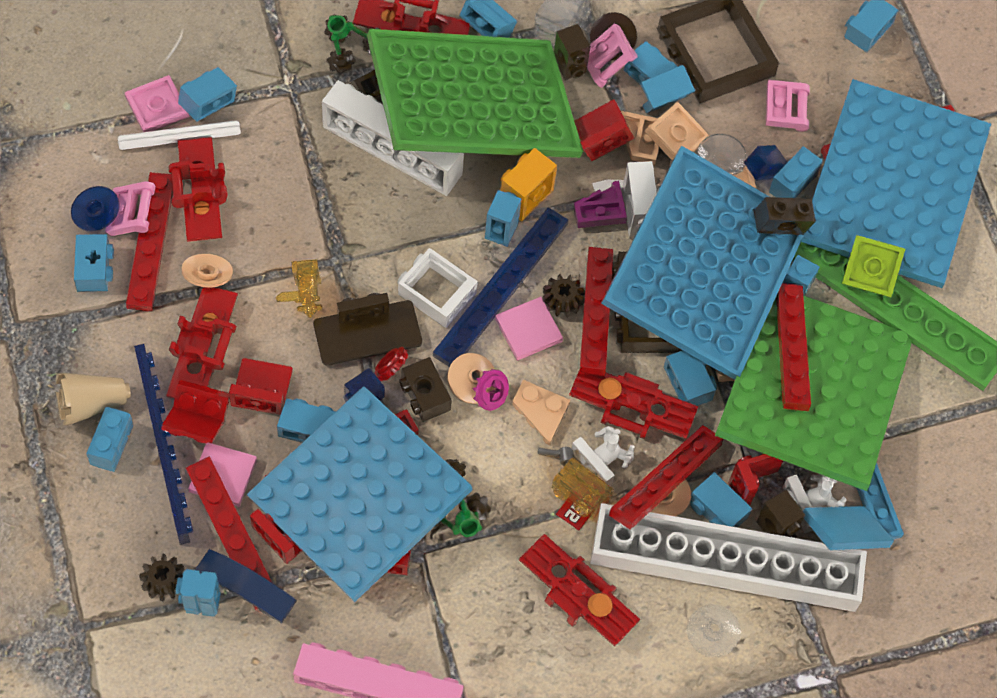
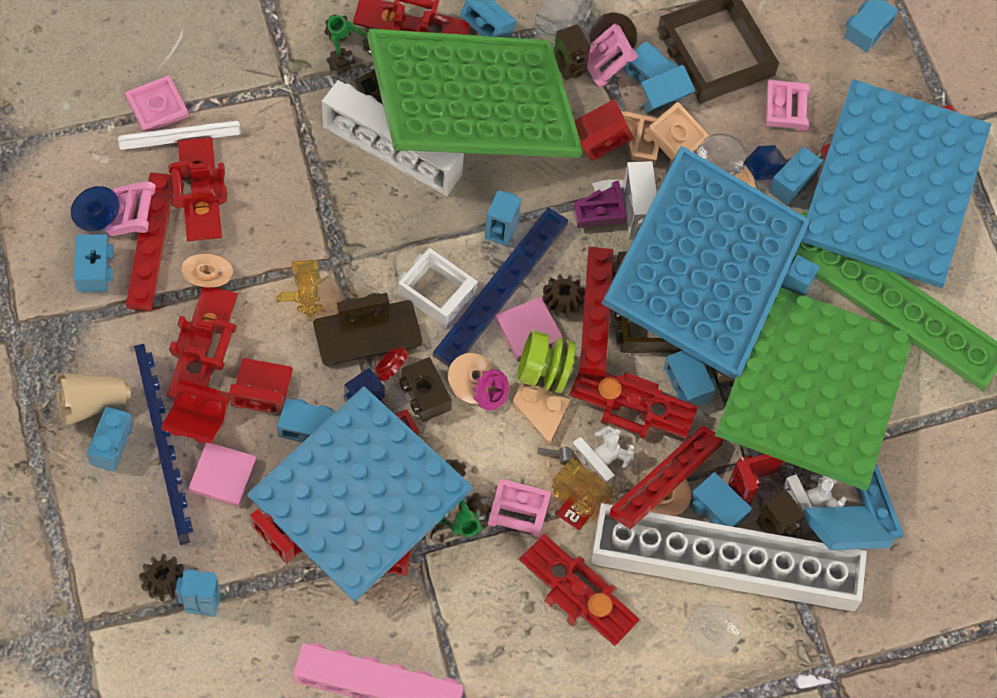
dark azure brick [178,67,237,122] -> none
red plate [186,456,272,610] -> none
dark blue slope [195,549,297,624] -> none
light orange brick [500,148,557,222] -> none
dark brown brick [754,197,816,235] -> none
red plate [776,283,811,411] -> none
lime plate [842,235,905,298] -> none
none -> bright pink plate [488,479,551,538]
none -> lime wheel [517,330,575,393]

